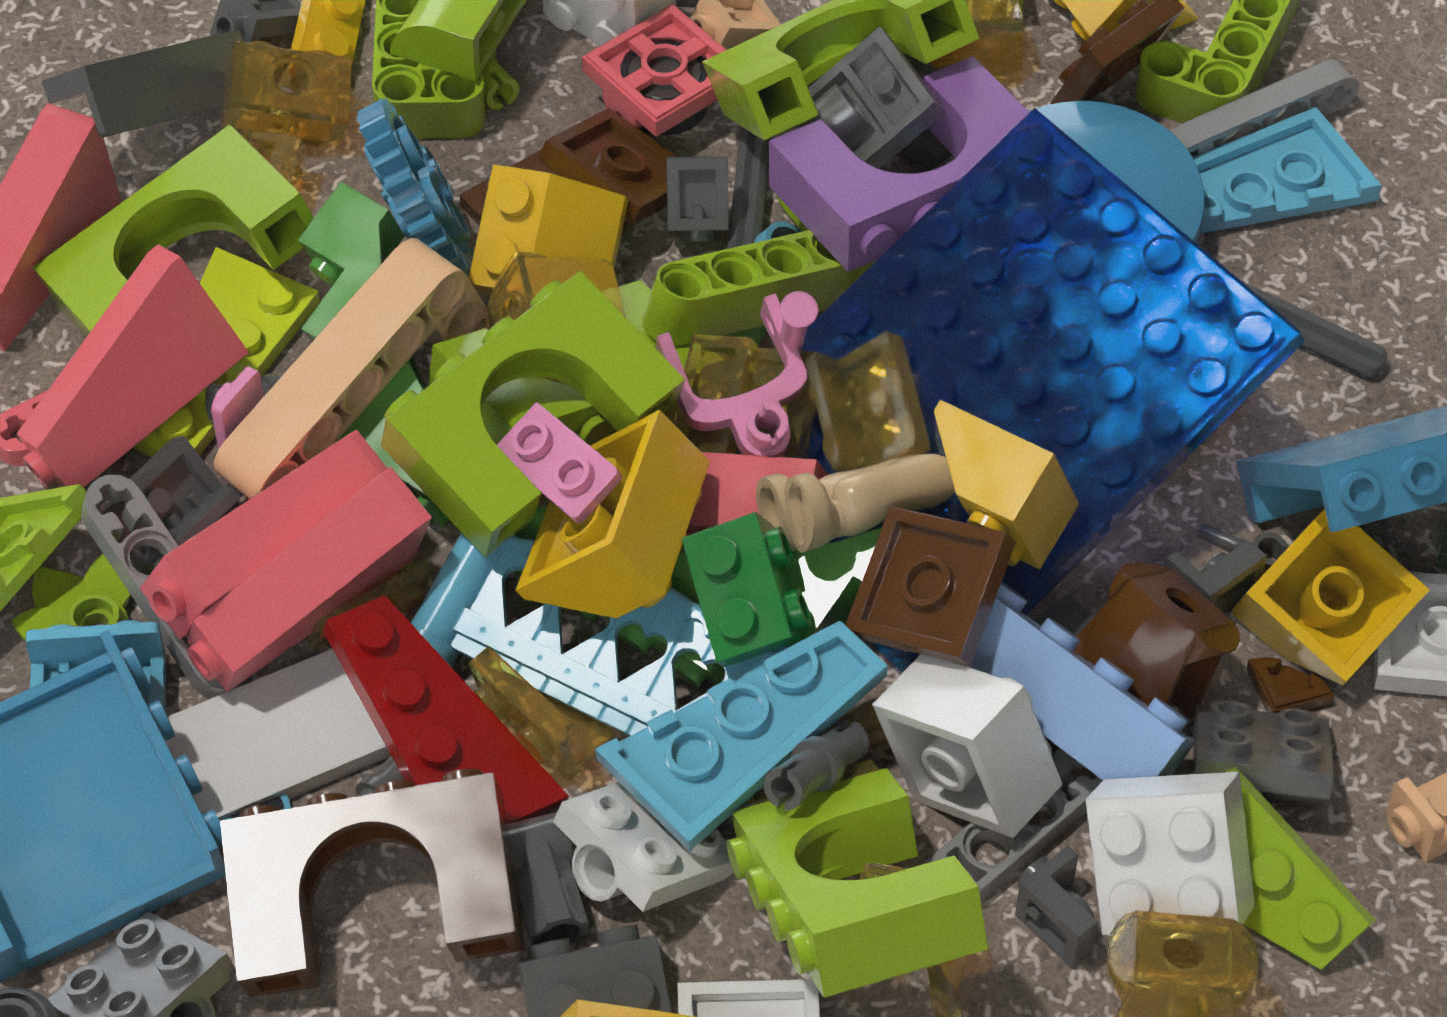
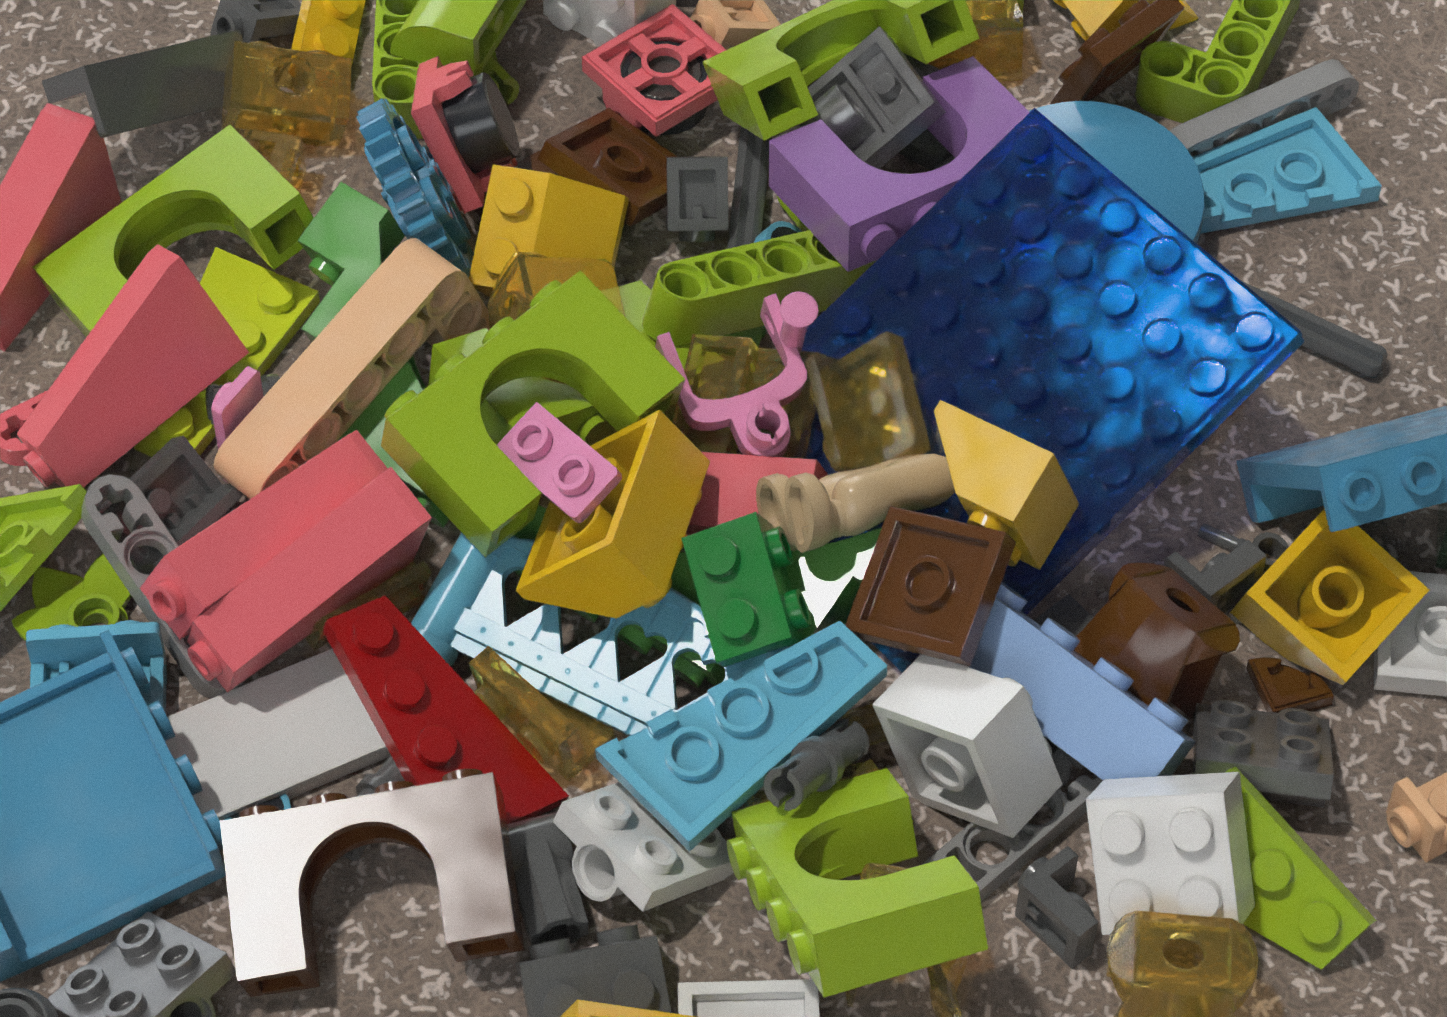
none -> piece [411,56,520,214]

